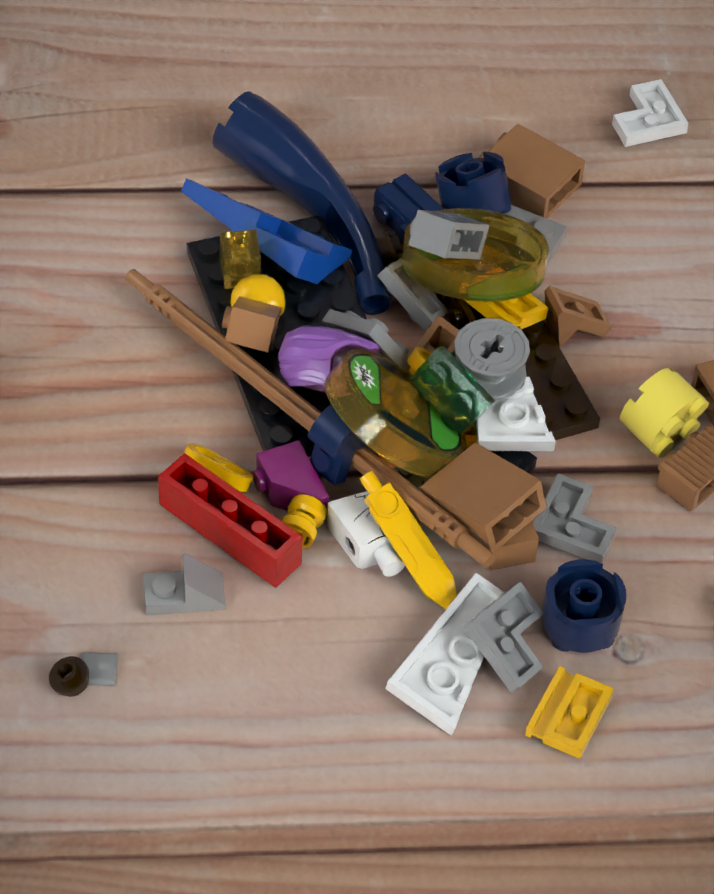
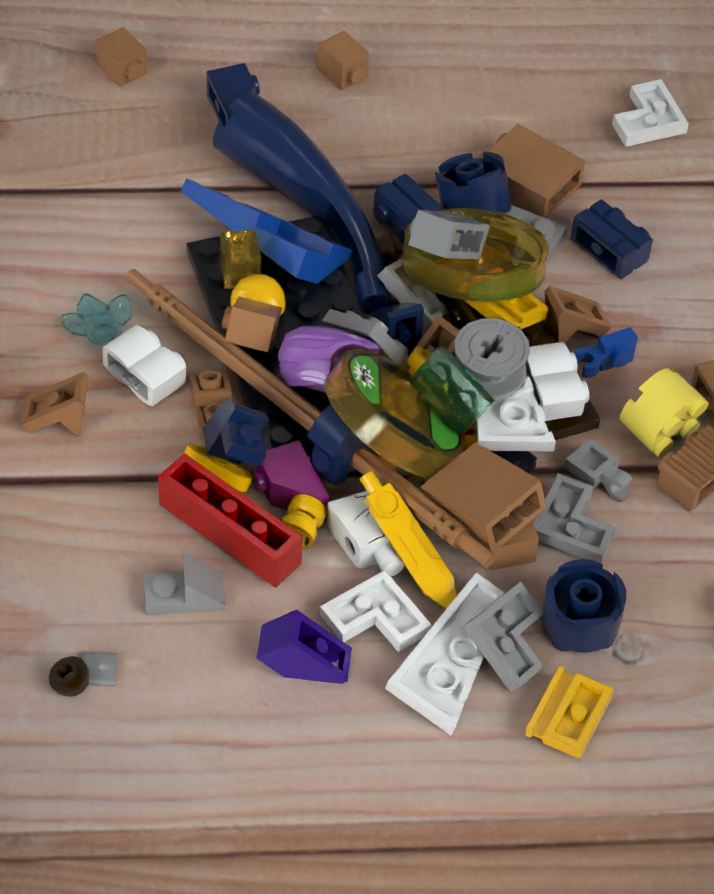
none -> medium nougat slope [21,372,89,436]
none -> clear light blue plate [61,293,132,346]
none -> medium nougat brick [96,27,147,87]
none -> white brick [103,325,186,407]
none -> medium nougat slope [190,370,232,440]
none -> dark blue brick [203,400,269,467]
none -> dark blue slope [206,63,260,126]
none -> dark purple slope [257,609,352,684]
none -> medium nougat brick [317,31,369,90]
none -> white plate [319,570,432,652]
none -> dark blue slope [371,303,424,356]
none -> white brick [525,342,589,421]
none -> light grey plate [565,438,633,502]
none -> dark blue brick [570,199,653,279]
none -> blue plate [574,327,638,378]

